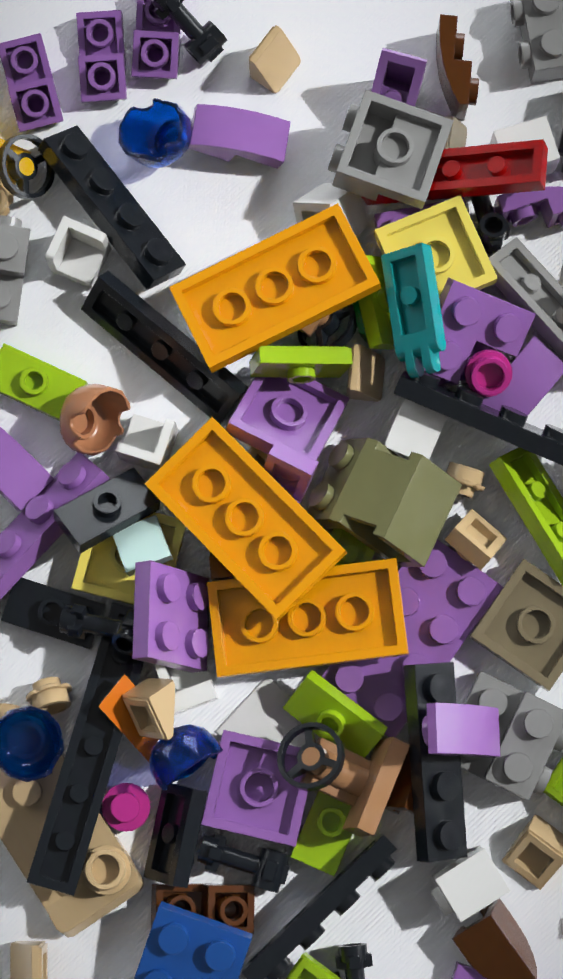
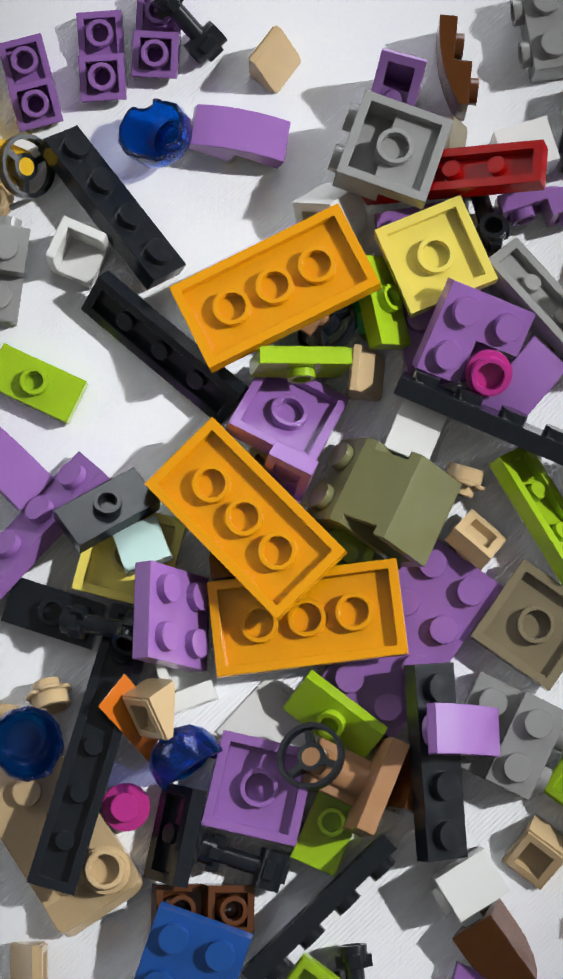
nougat hair [60,384,130,456] -> none
white panel [115,413,179,471] -> none
teal hinge [381,243,446,378] -> none

